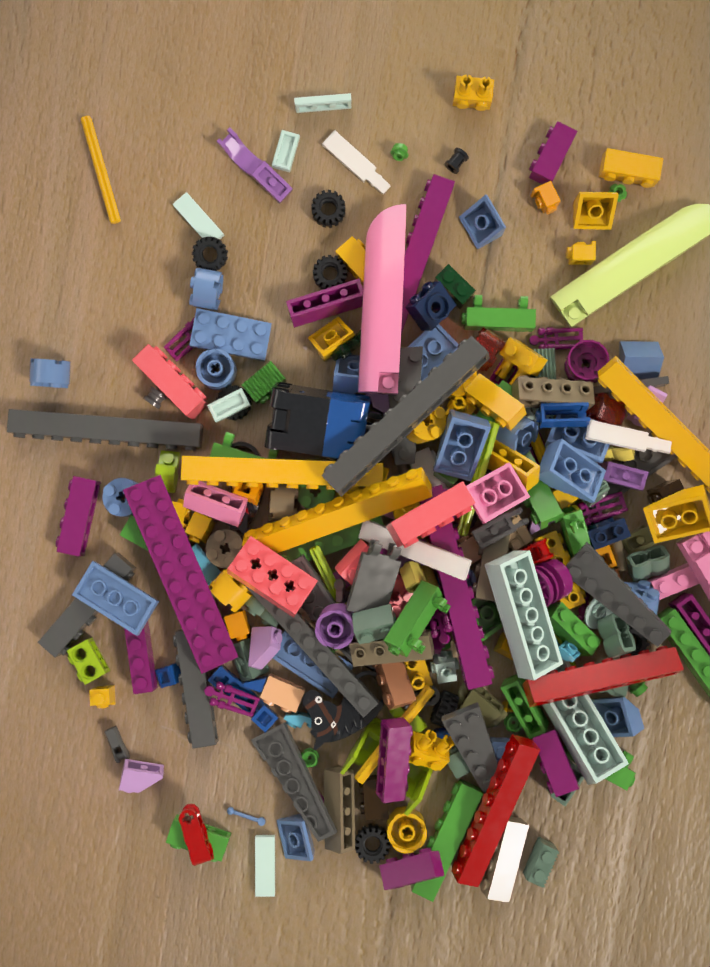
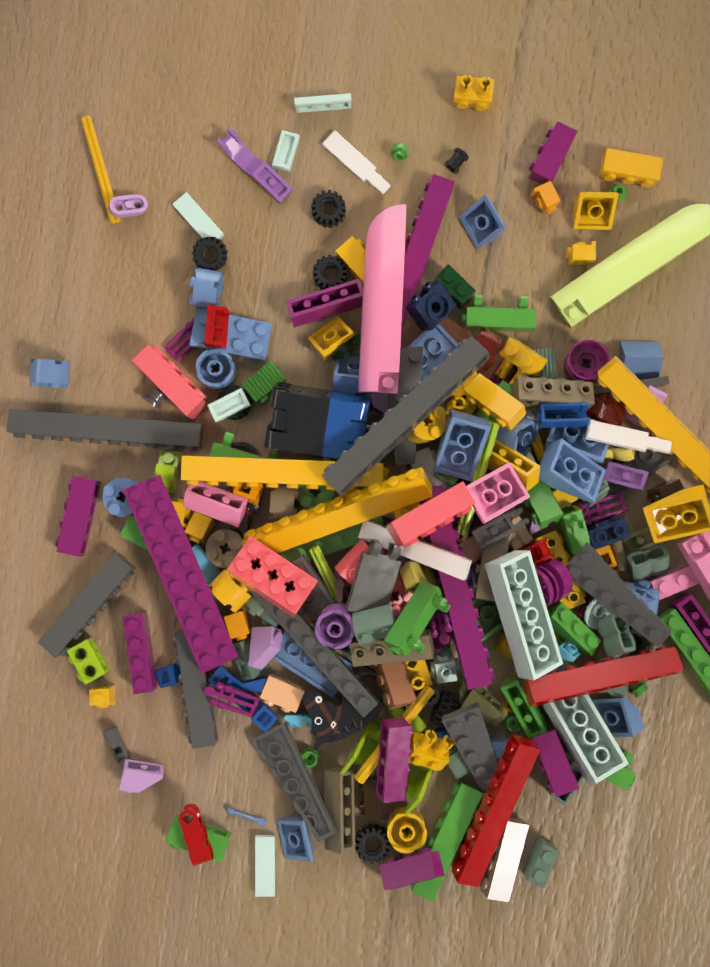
medium blue plate [72,561,159,636] -> none
magenta piece [529,327,583,350] -> none
none -> lavender plate [109,194,148,218]
none -> red hinge [205,305,230,349]

